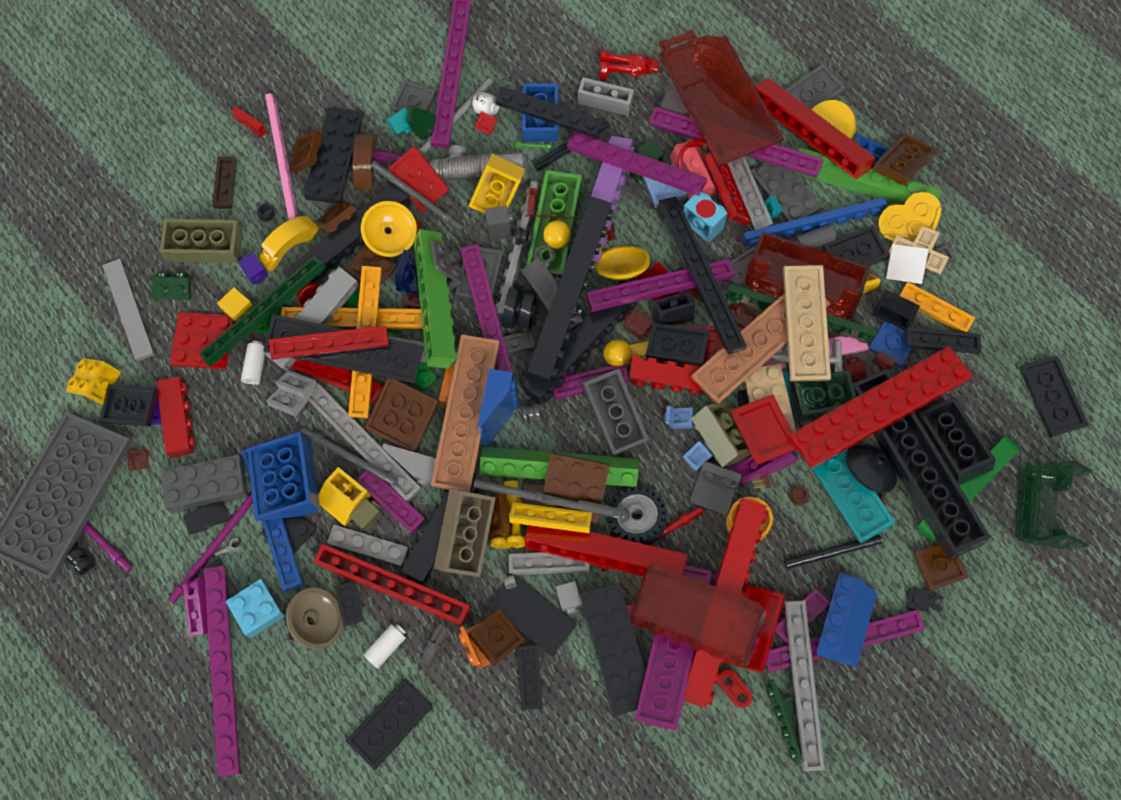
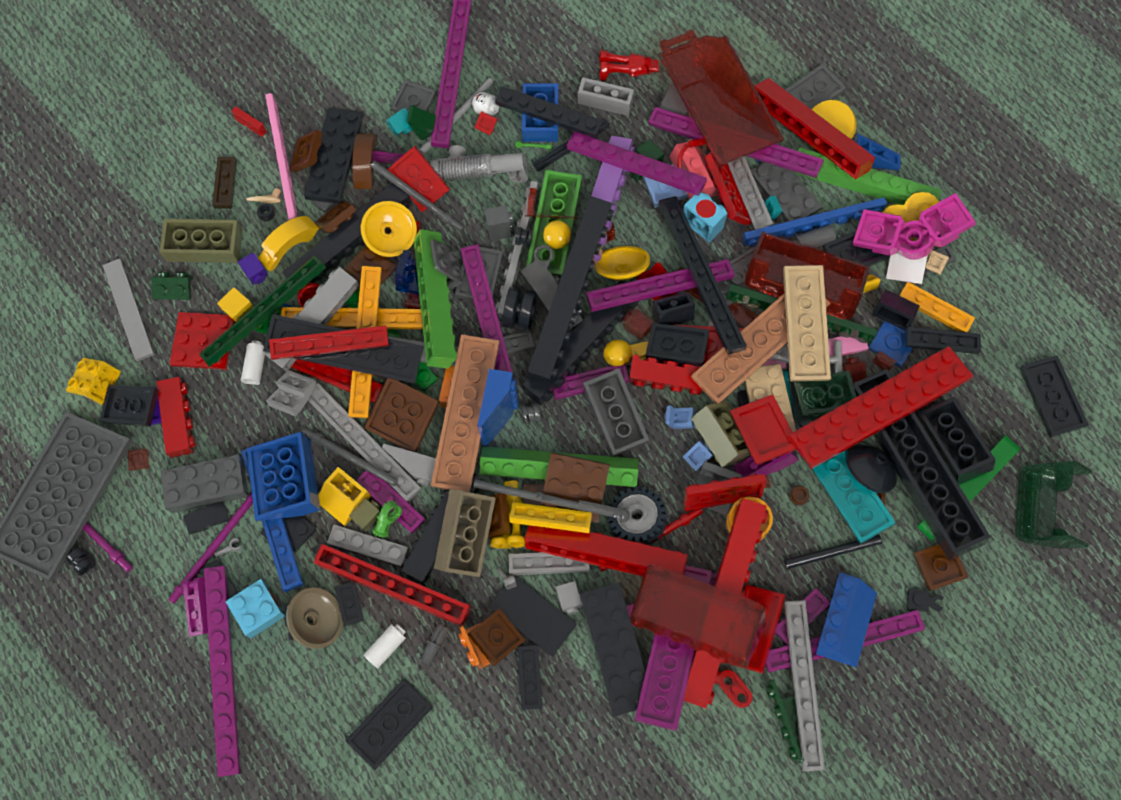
yellow slope [469,153,525,214] -> none
reddish brown plate [873,133,937,186] -> none
none -> tan bar [246,188,281,204]
none -> bright green connector [372,500,402,538]
none -> red plate [683,474,767,511]
none -> dark pink plate [853,193,976,260]

